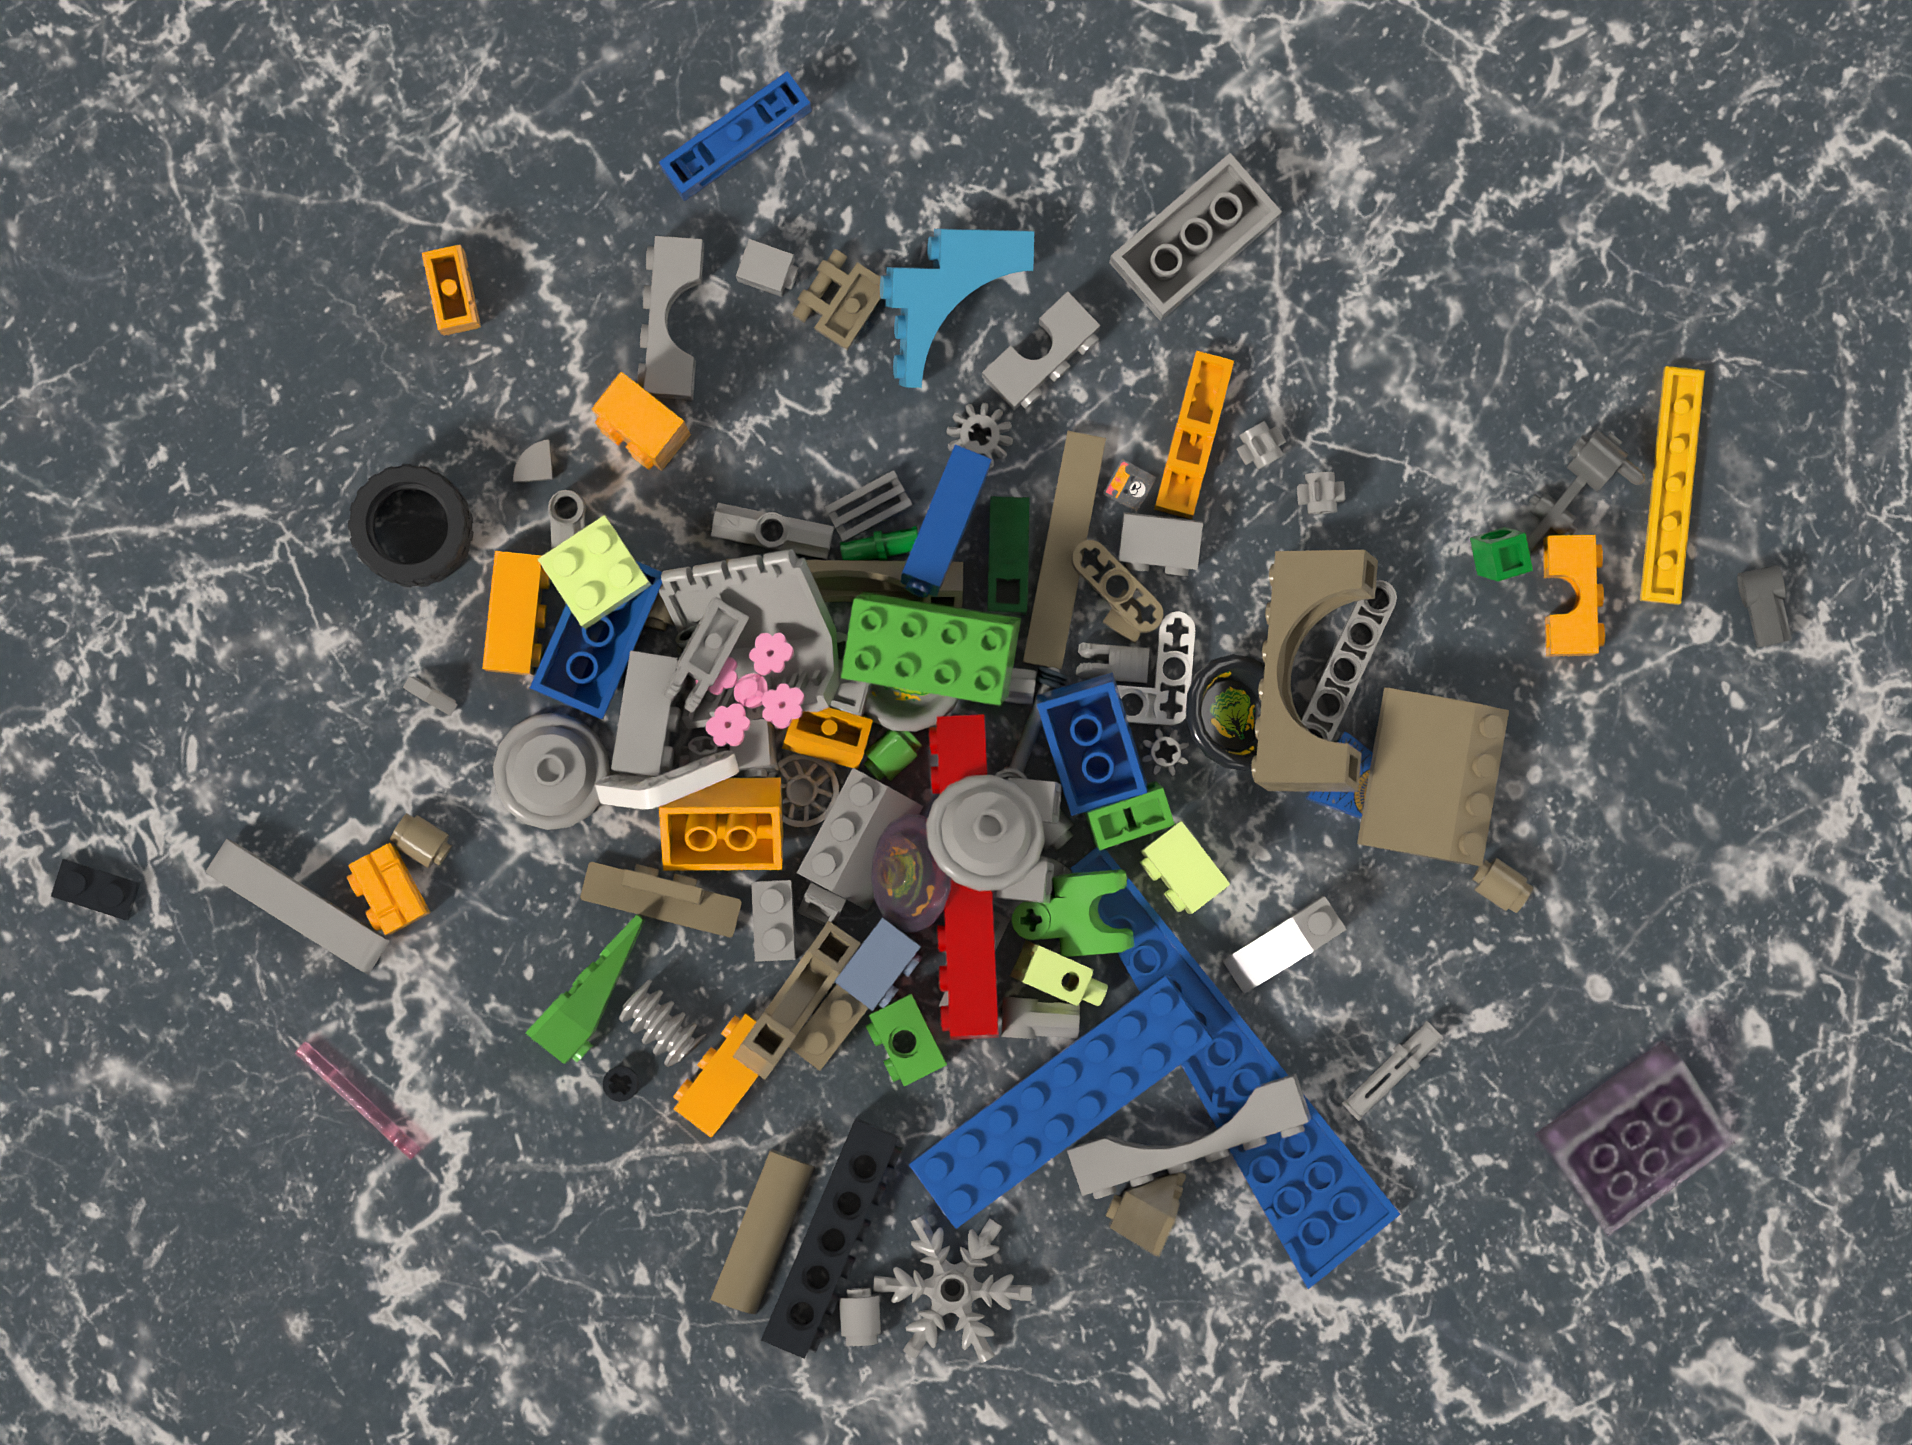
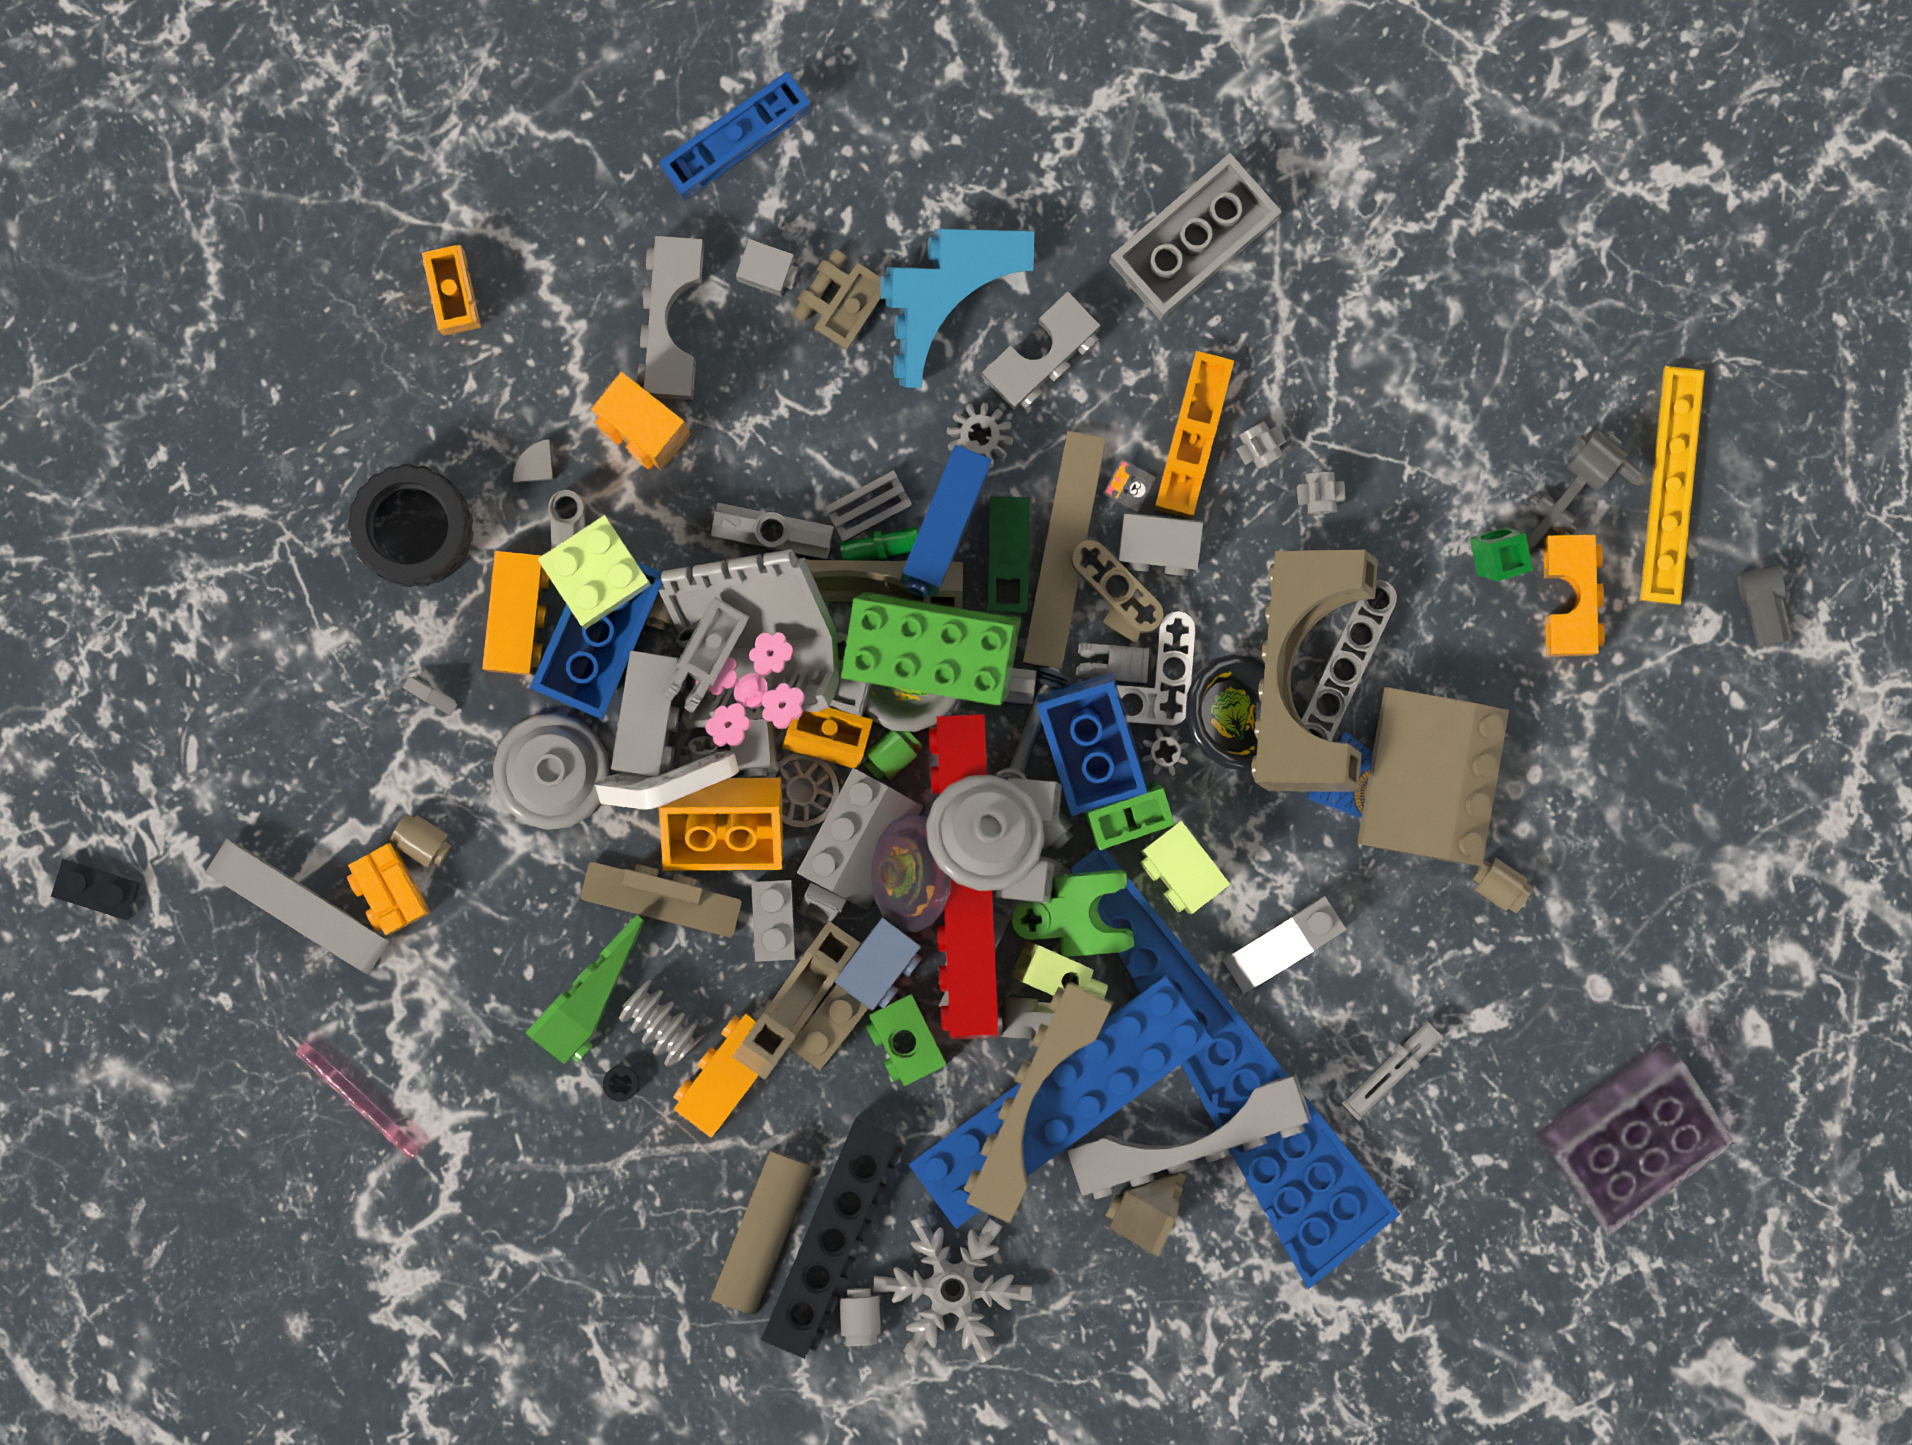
none -> dark tan arch [964,982,1114,1224]

